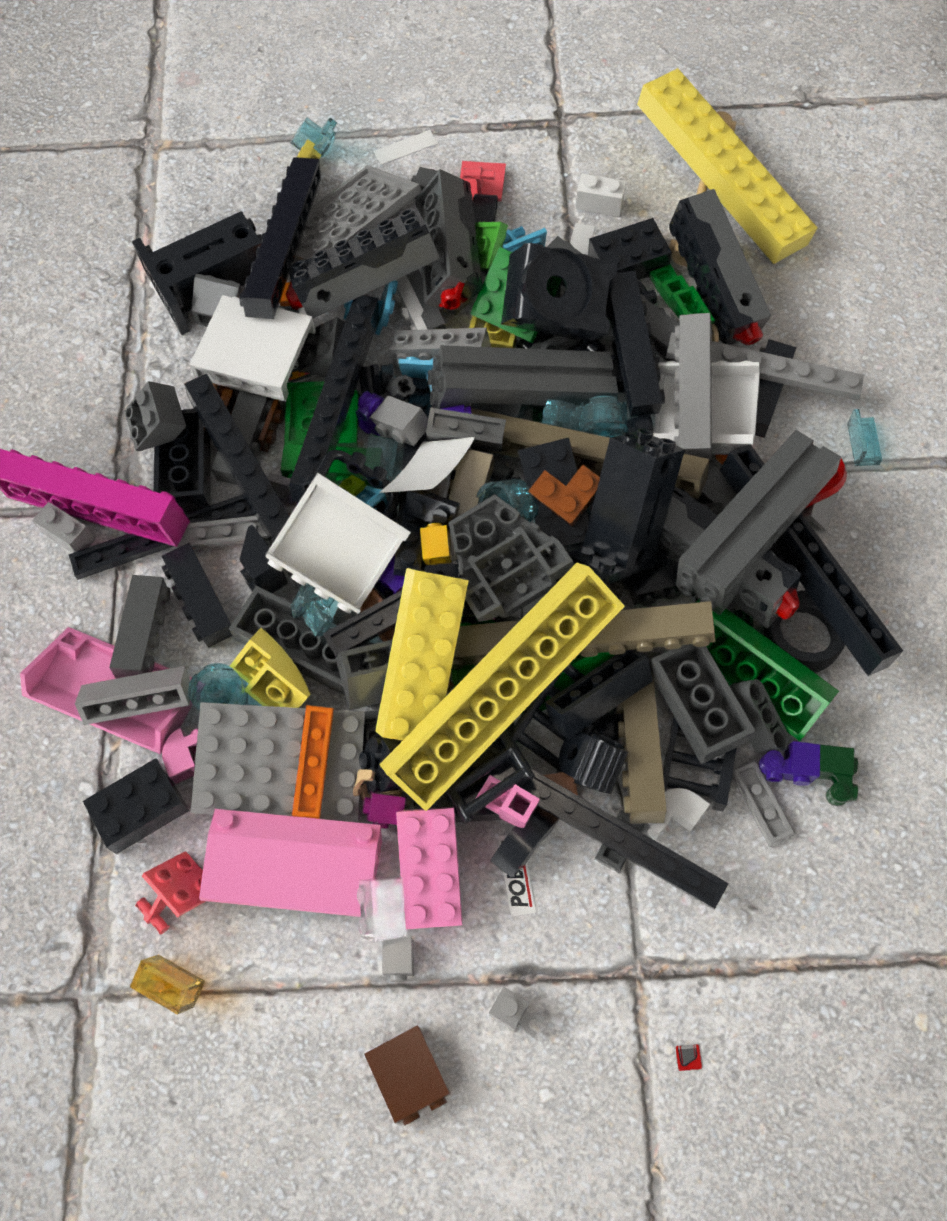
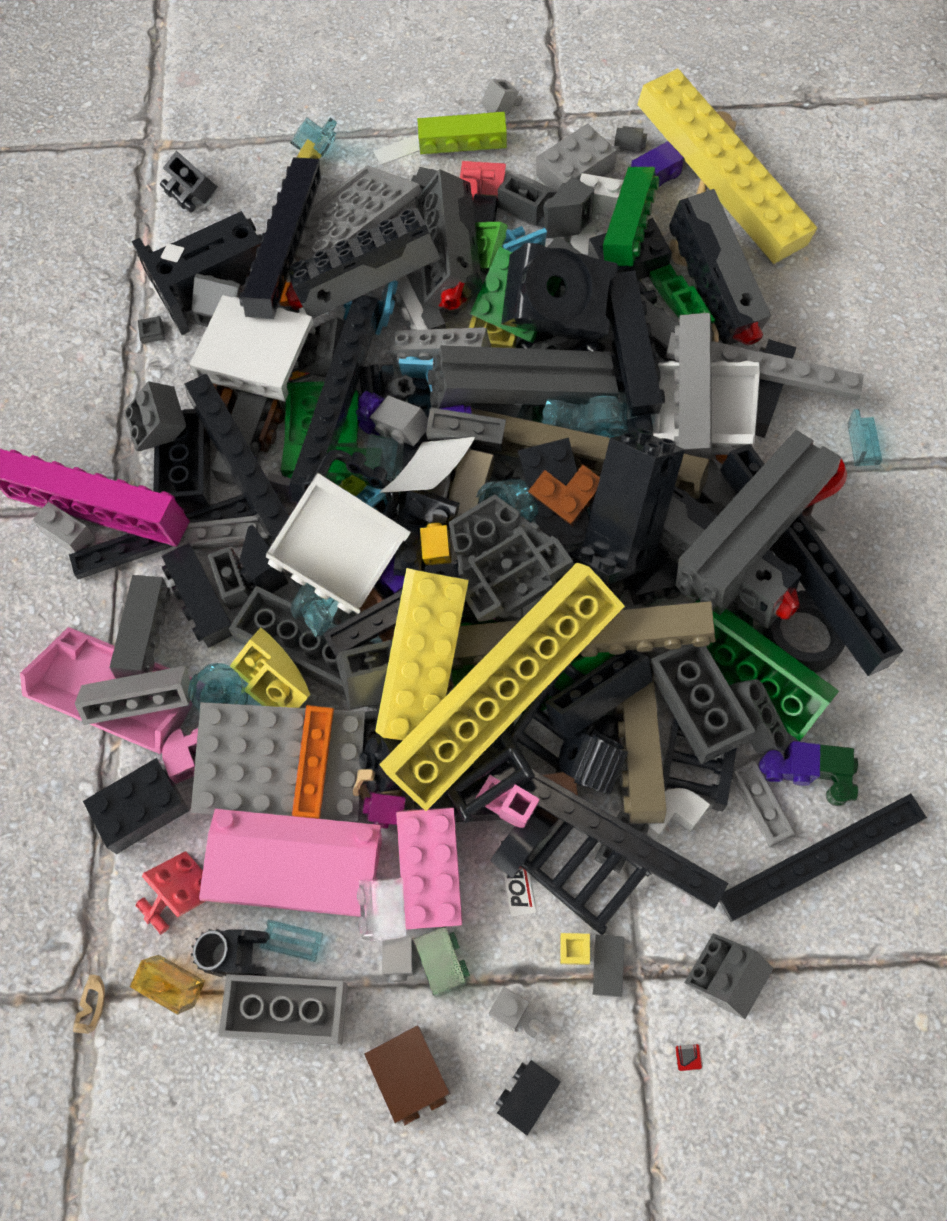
none -> tan helmet [73,975,105,1034]
none -> dark grey tile [138,316,165,344]
none -> black brick [160,151,218,212]
none -> white sticker [161,244,184,262]
none -> black piece [191,929,270,977]
none -> dark grey brick [208,546,251,609]
none -> light grey brick [218,974,348,1045]
none -> clear light blue tile [260,919,323,963]
none -> clear green brick [413,927,470,998]
none -> lime brick [417,112,507,154]
none -> light grey brick [481,79,523,115]
none -> black brick [496,1060,561,1136]
none -> dark grey slope [498,174,558,225]
none -> black bar [523,822,652,935]
none -> light grey brick [536,123,617,191]
none -> dark grey slope [543,176,595,239]
none -> light yellow tile [560,933,590,965]
none -> dark grey tile [592,934,625,997]
none -> green brick [603,167,659,266]
none -> dark grey brick [614,126,647,152]
none -> dark purple brick [631,141,684,187]
none -> dark grey slope [684,933,774,1019]
none -> black plate [719,793,927,922]

